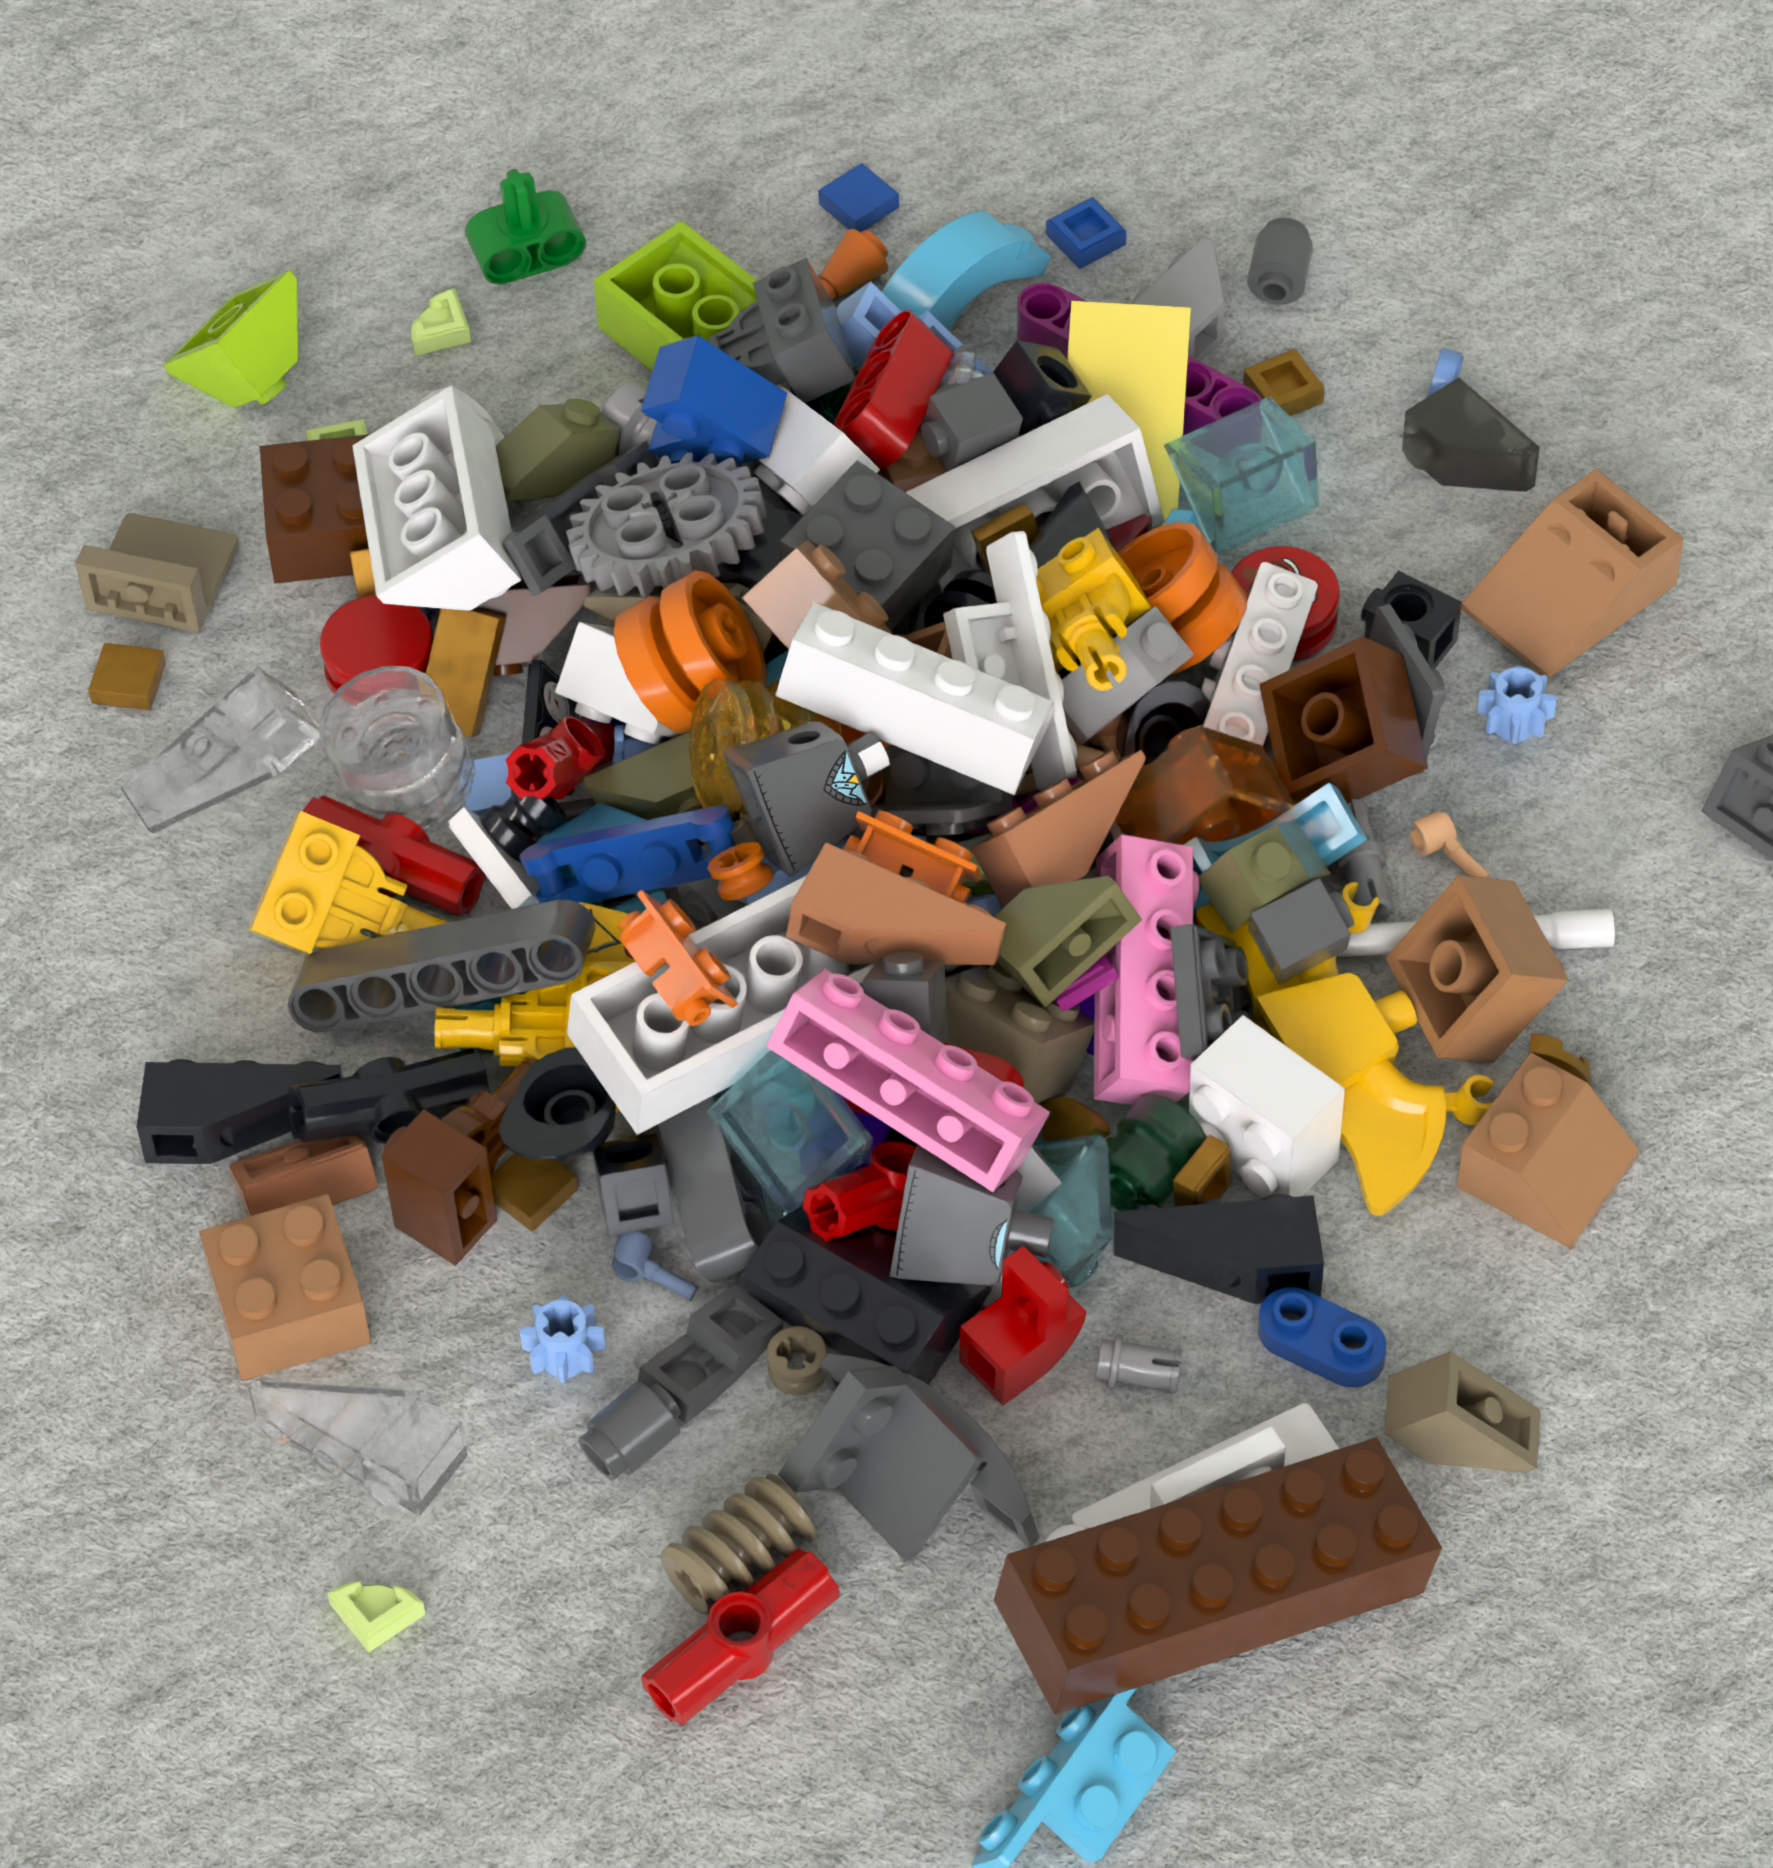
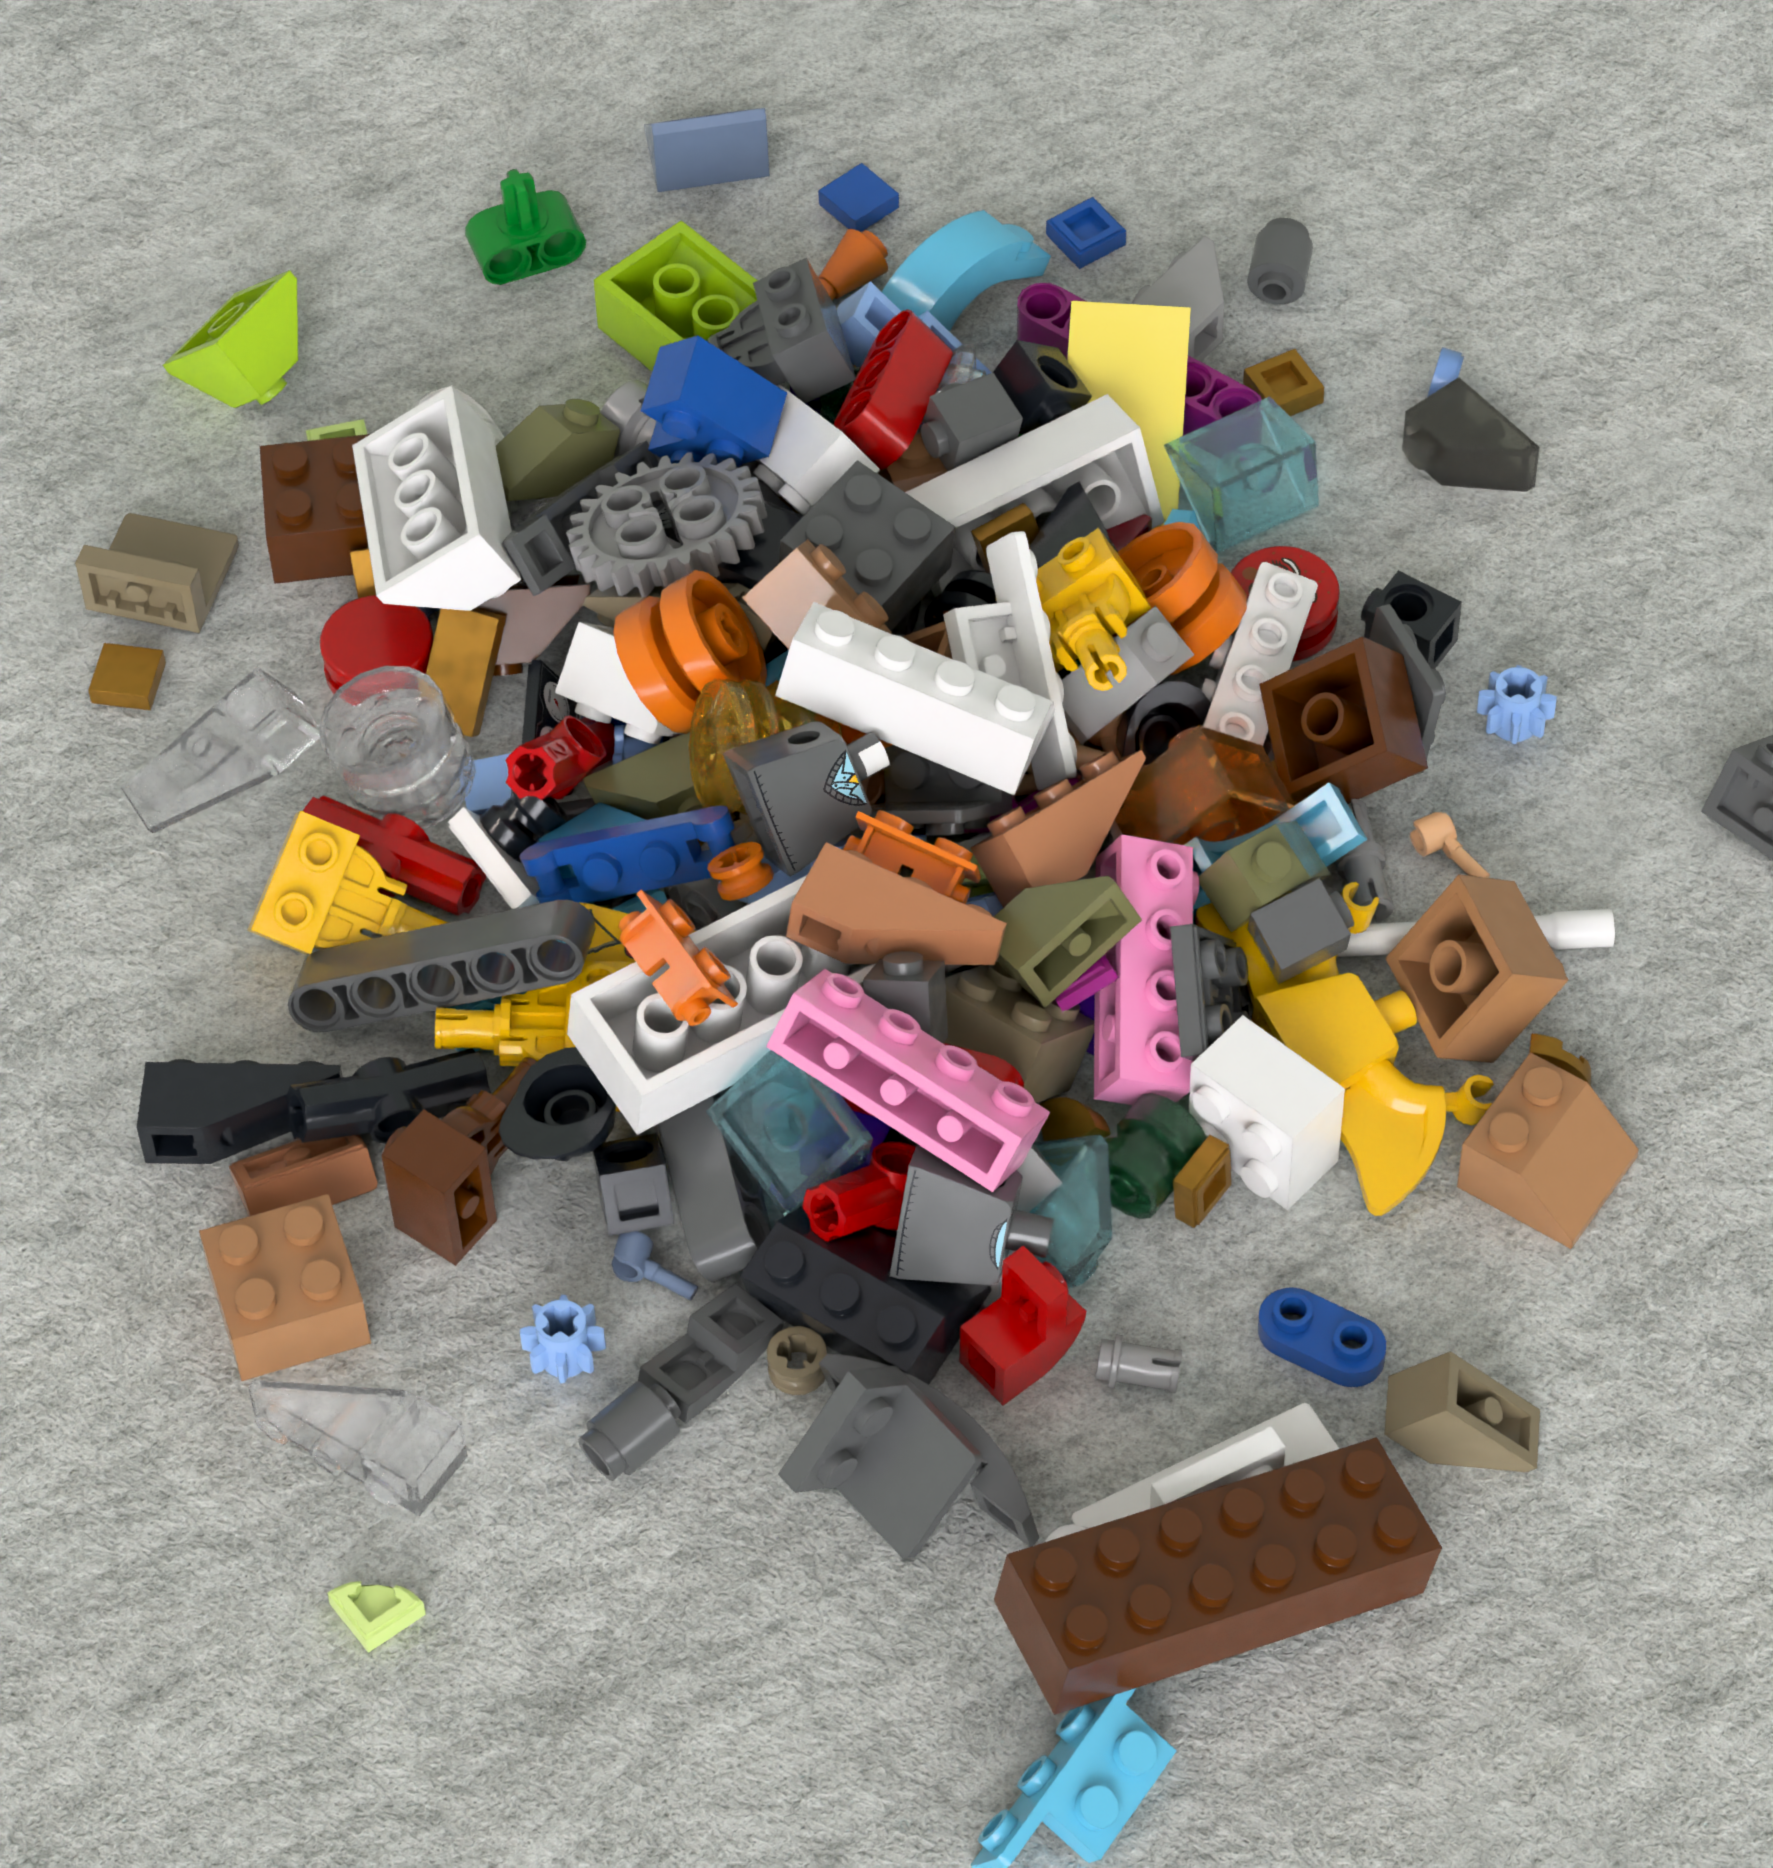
yellowish green tile [411,288,471,356] -> none
pearl gold tile [490,1154,578,1232] -> none
red piece [641,1548,839,1726] -> none
dark tan piece [661,1473,818,1615] -> none
black slope [1113,1194,1324,1304] -> none
medium nougat slope [1461,469,1684,680] -> none
none -> sand blue slope [644,108,770,192]

